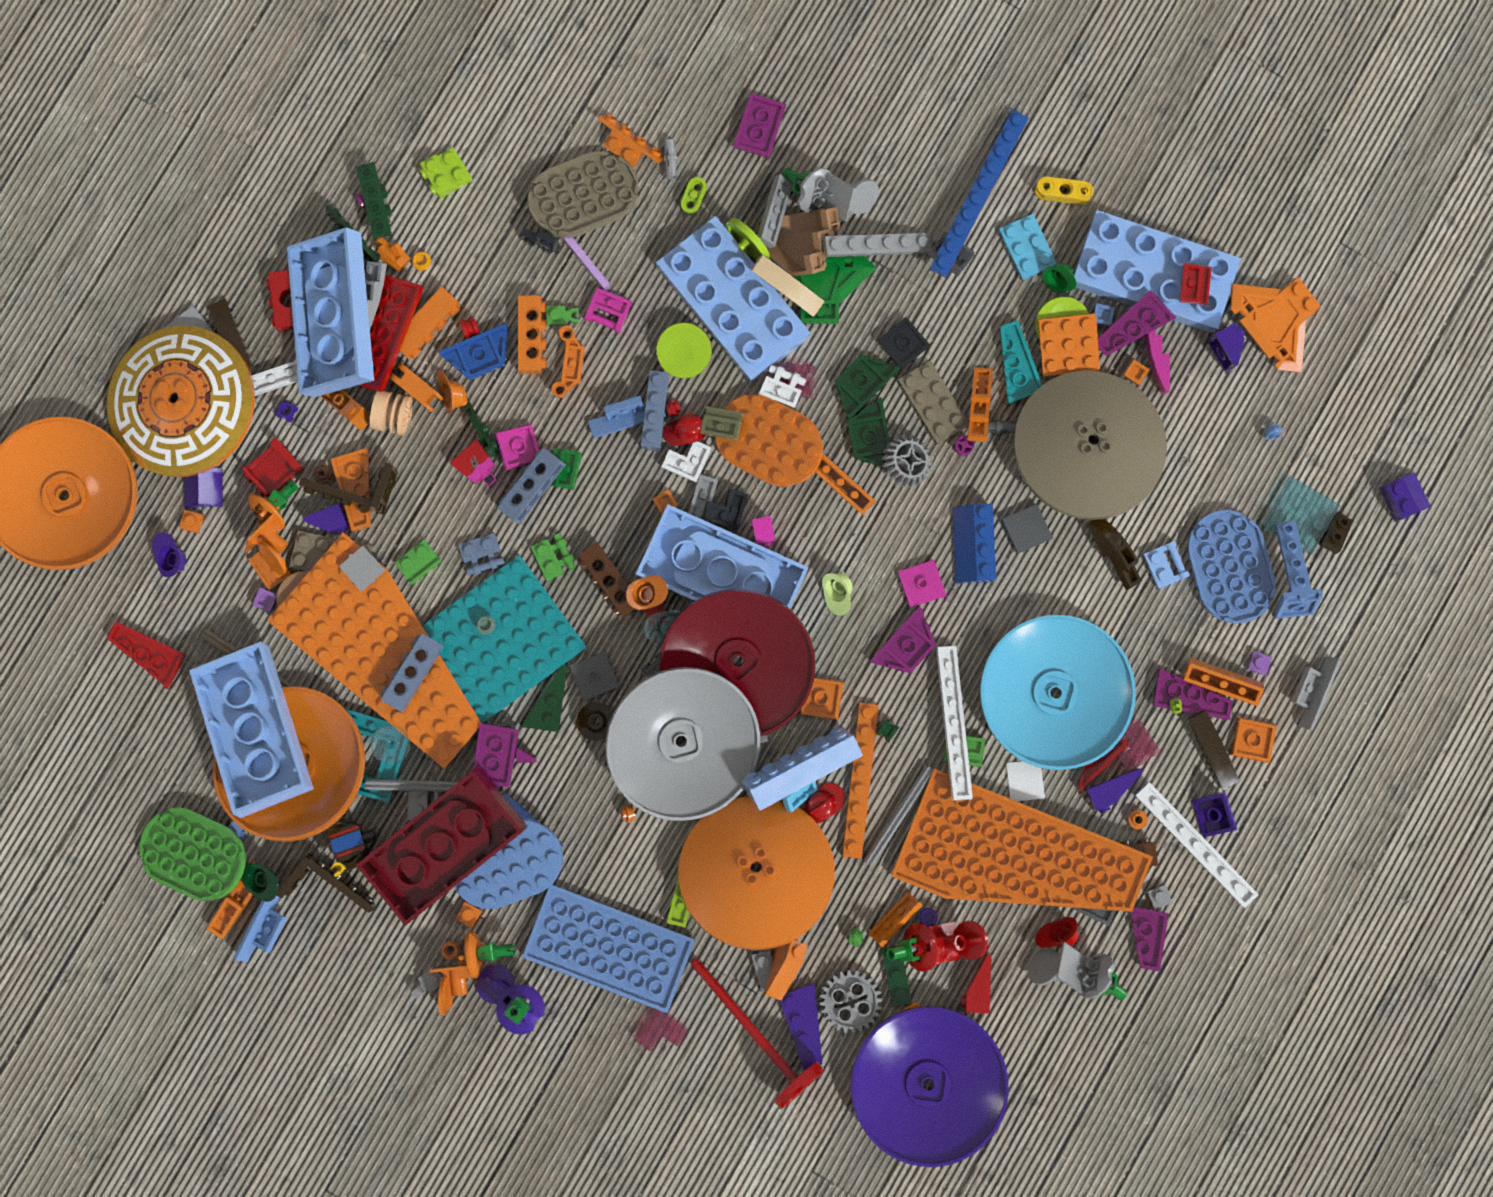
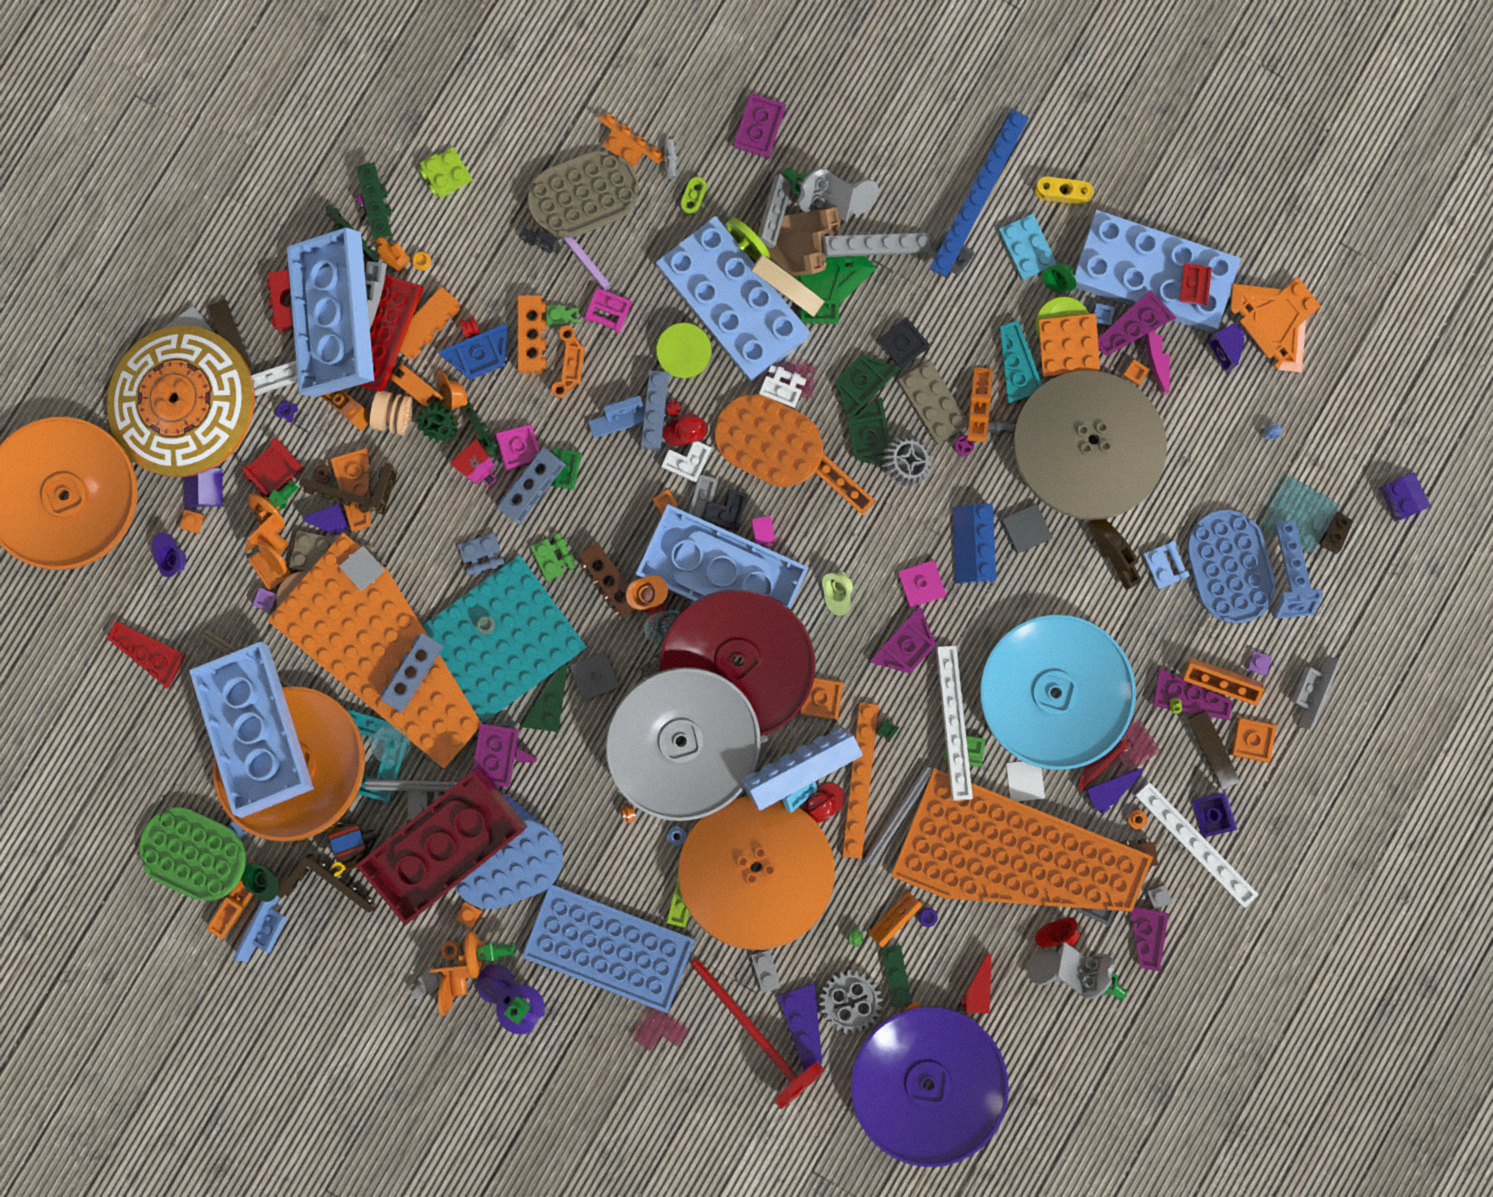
bright green plate [394,539,442,585] -> none
dark brown dish [576,702,613,741] -> none
olive plate [700,406,744,441] -> none
orange slope [764,941,808,1001] -> none
red piece [886,920,988,972] -> none
none -> dark green gear [416,402,459,443]
none -> medium blue plate [667,827,687,846]

